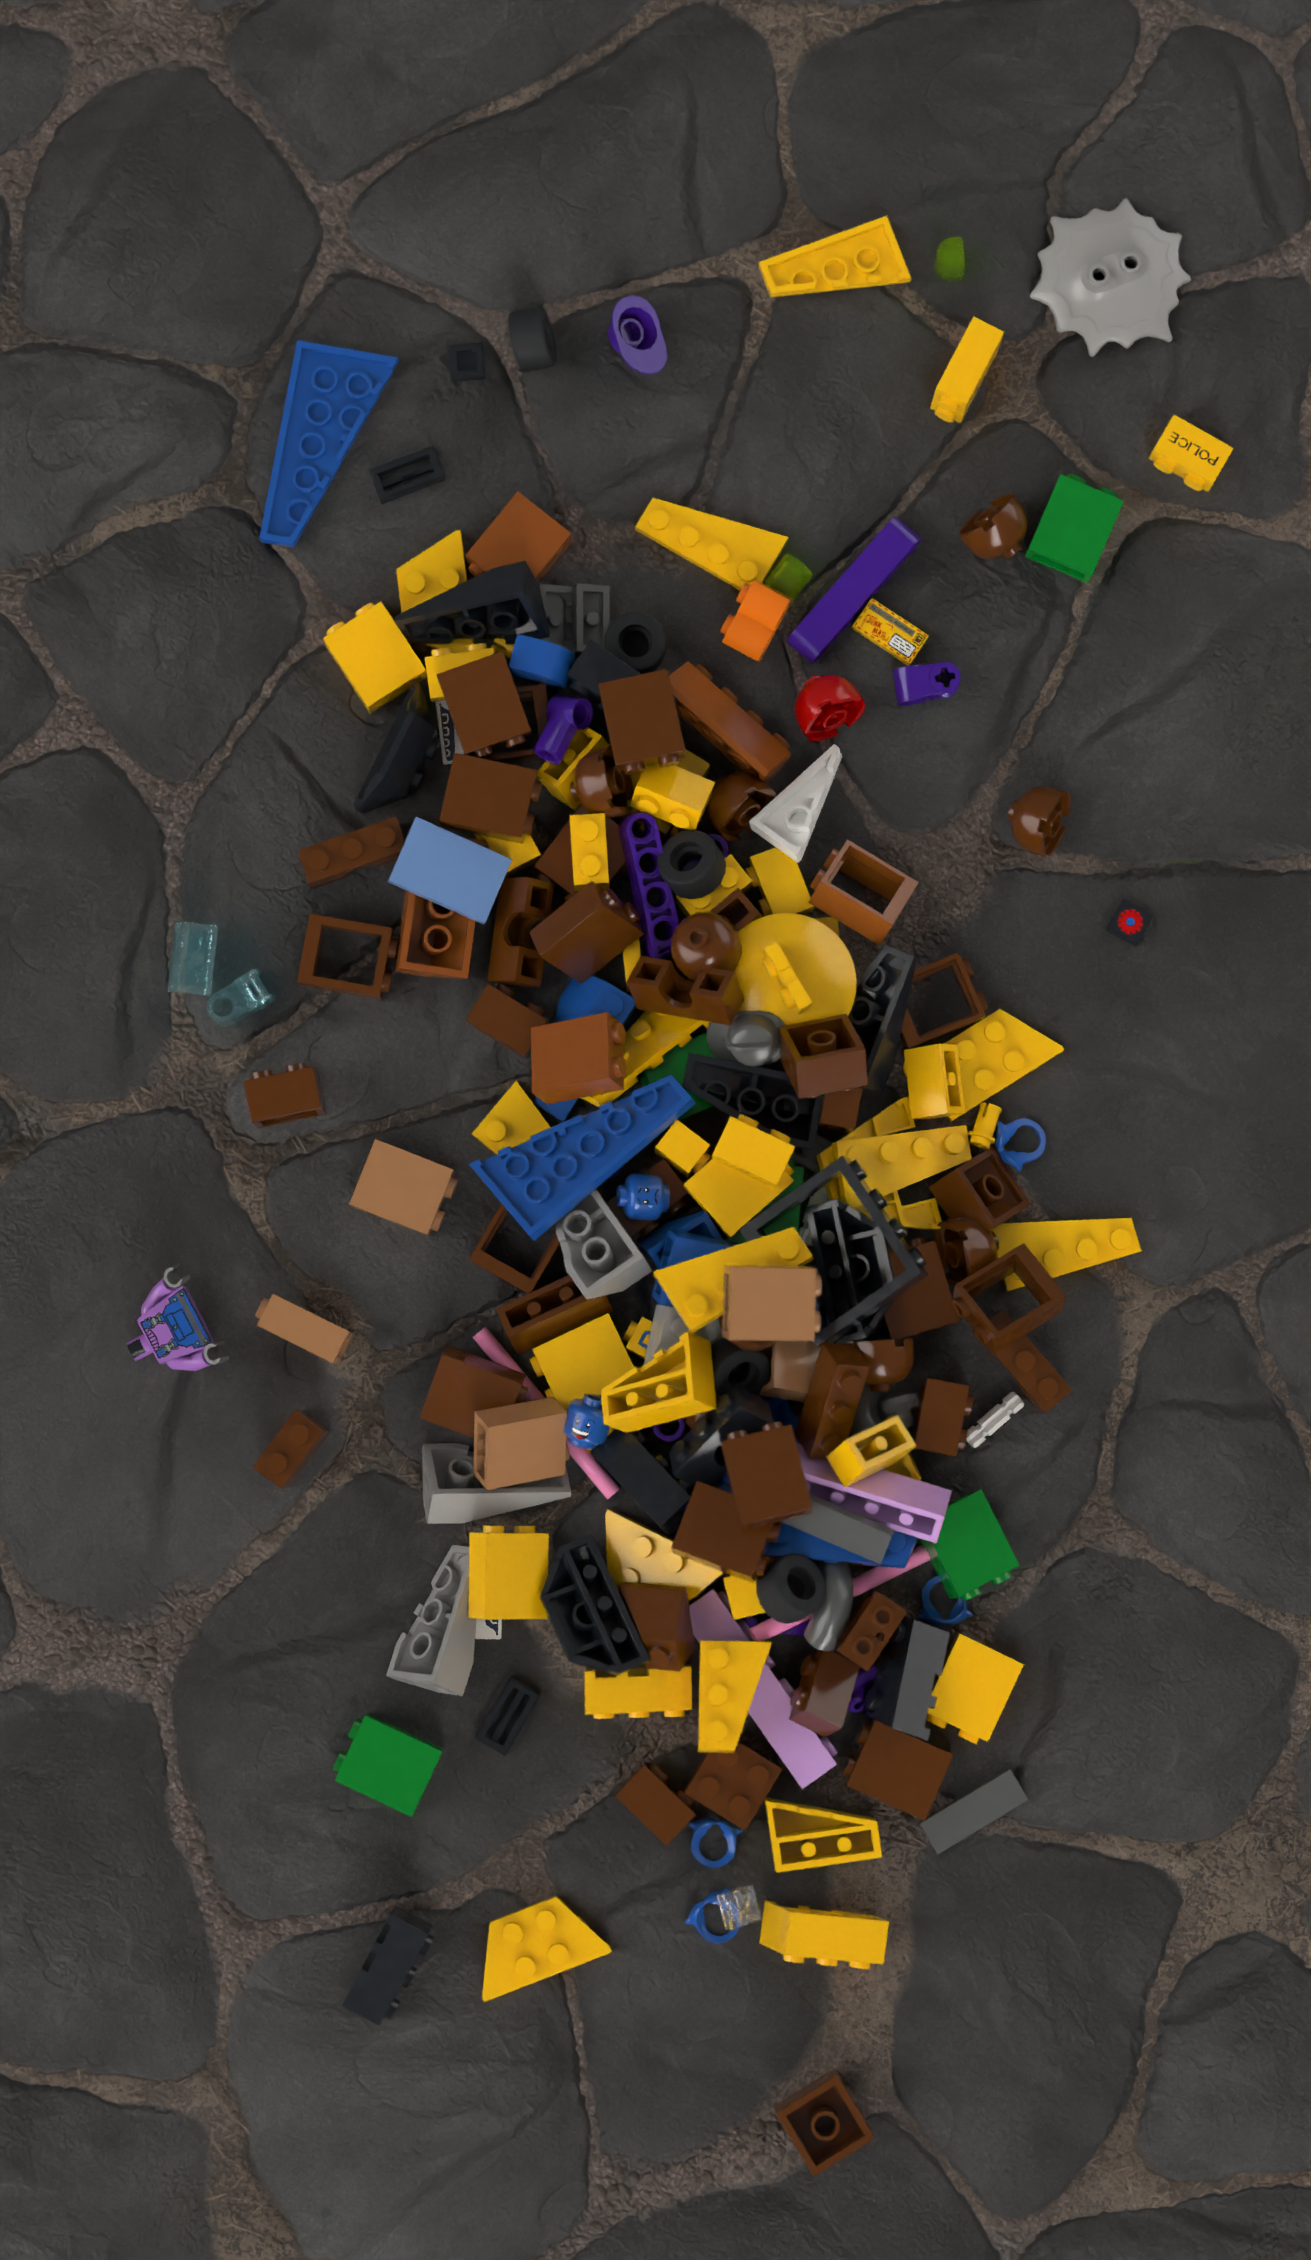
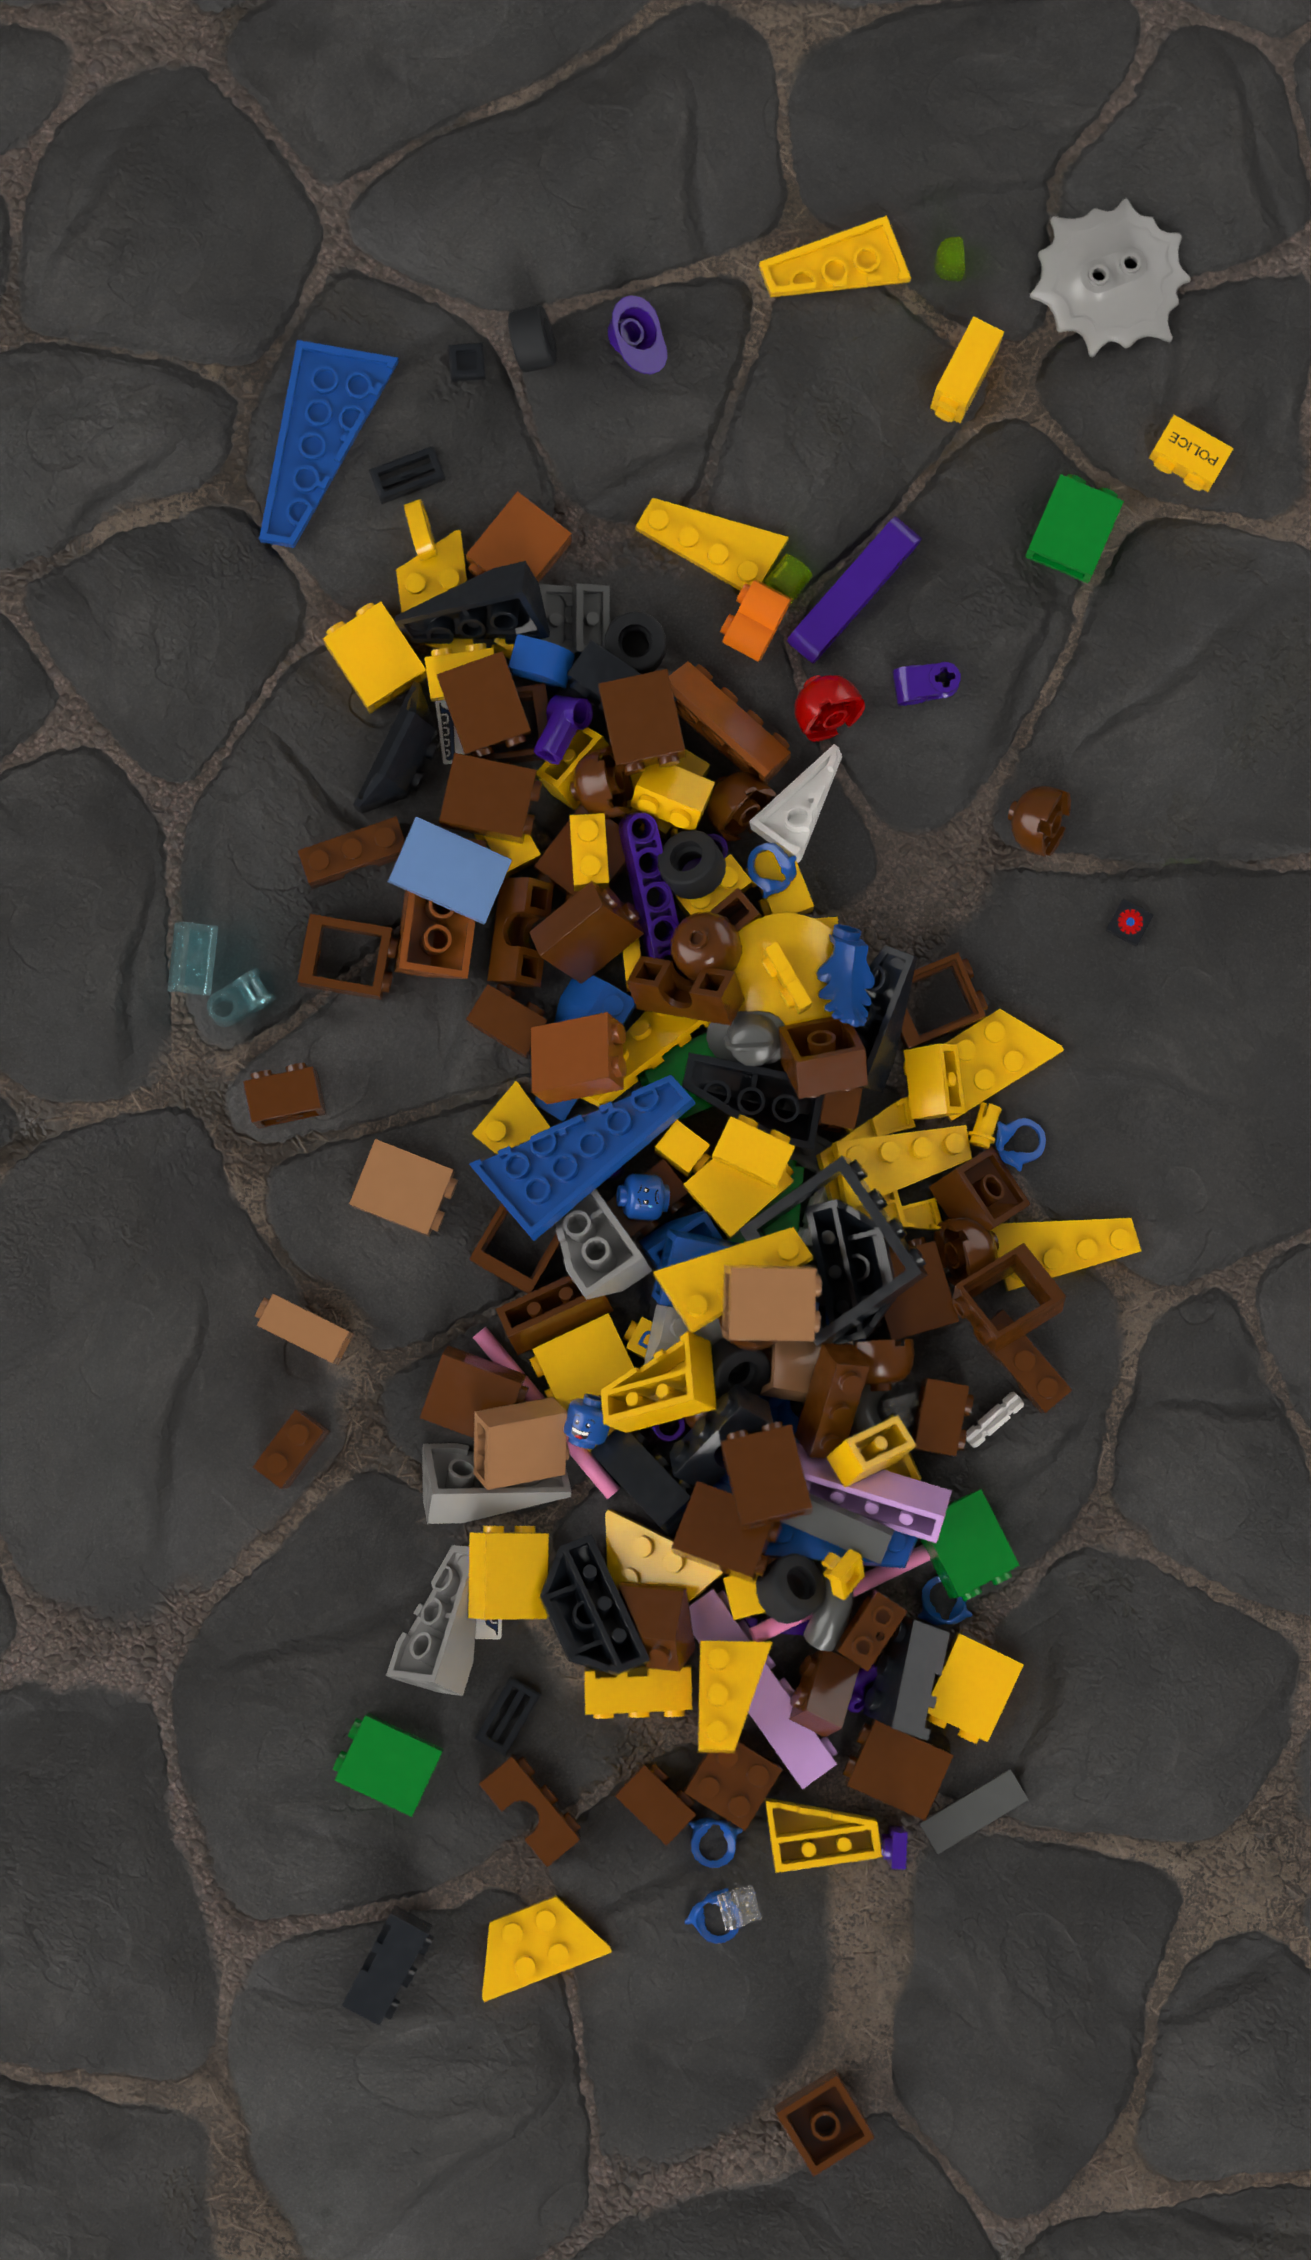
torso [126,1263,230,1371] -> none
yellow wedge [759,1900,889,1969] -> none
dark orange window [808,839,919,946] -> none
tile [852,598,929,666] -> none
reddish brown cylinder [958,492,1028,559] -> none
none -> yellow beam [404,499,438,561]
none -> reddish brown arch [479,1754,581,1867]
none -> blue piece [747,843,797,898]
none -> blue plant [817,924,875,1027]
none -> yellow tile [821,1549,865,1601]
none -> dark purple plate [881,1825,908,1870]

